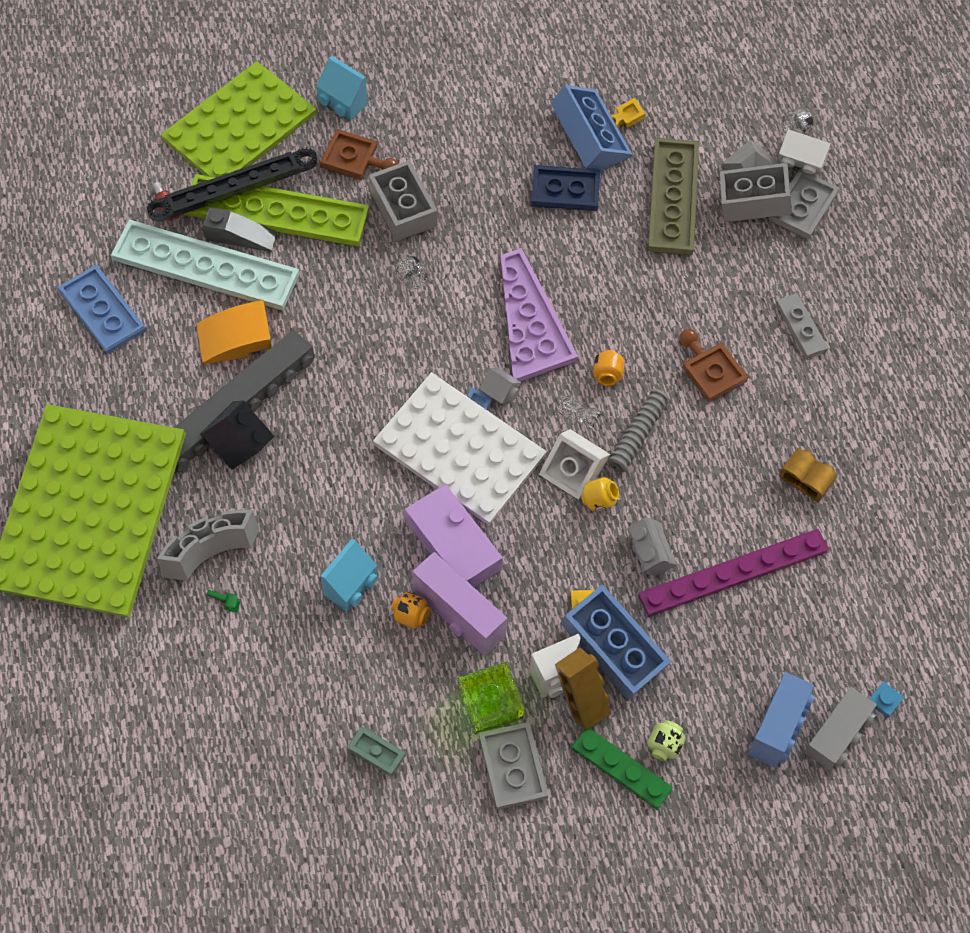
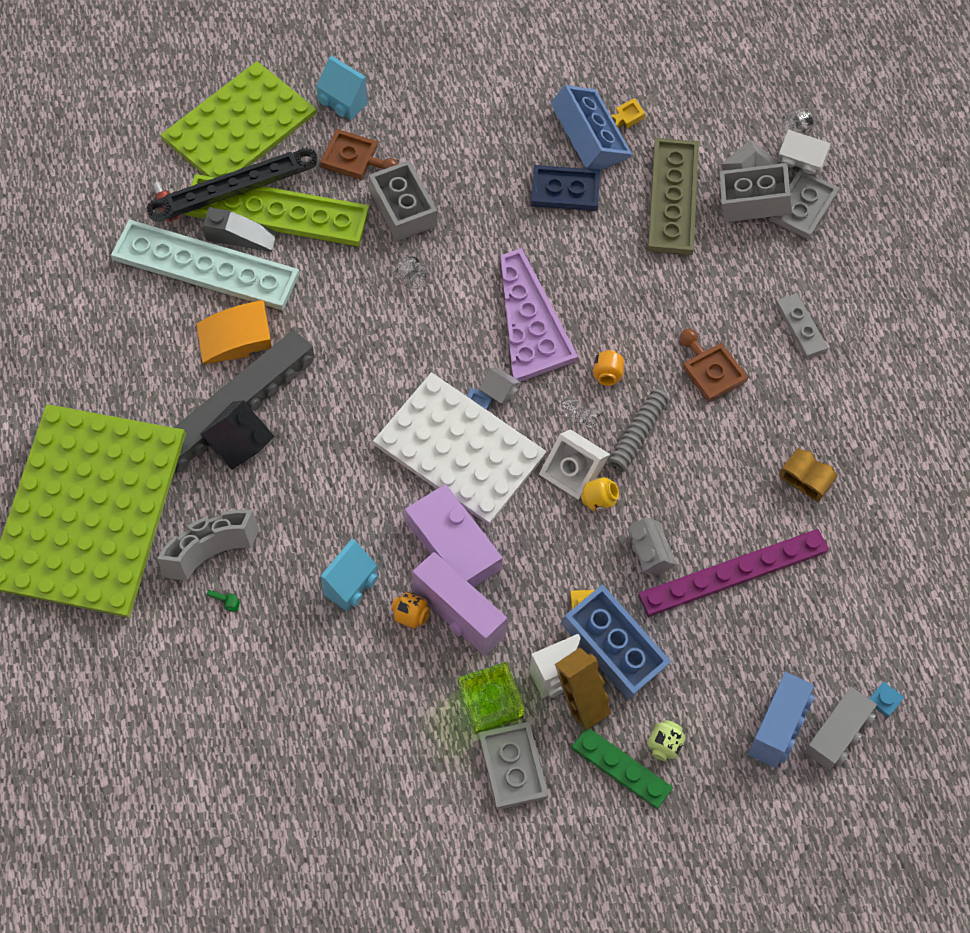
medium blue tile [57,264,147,354] -> none
sand green plate [347,726,406,777] -> none

